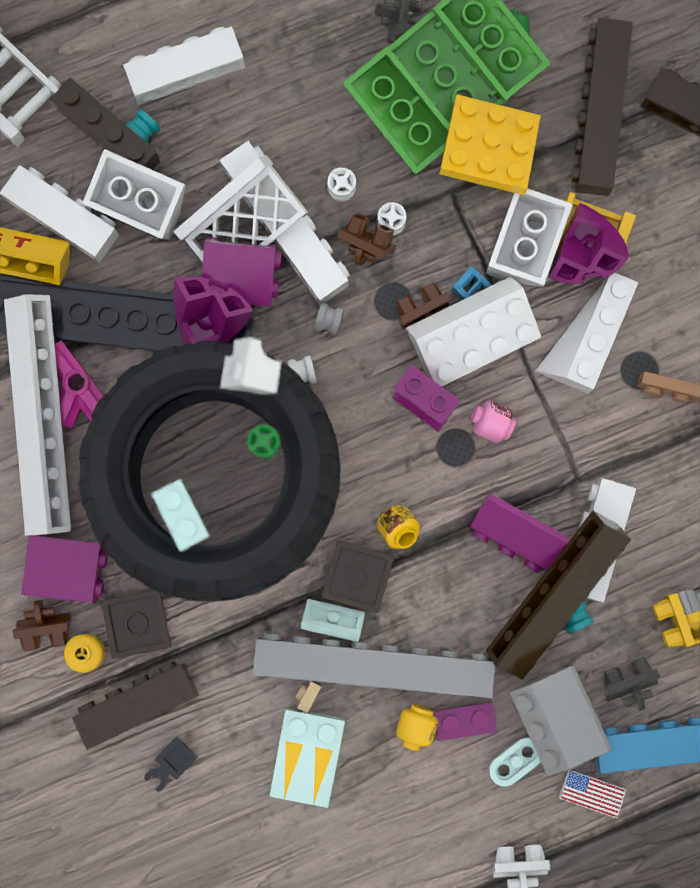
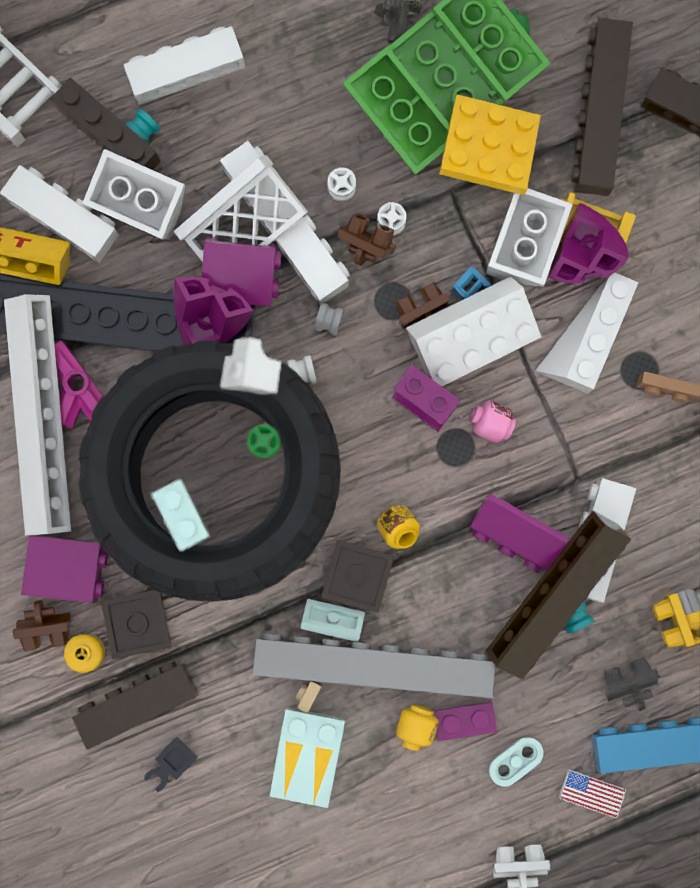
light grey slope [509,665,612,776] -> none

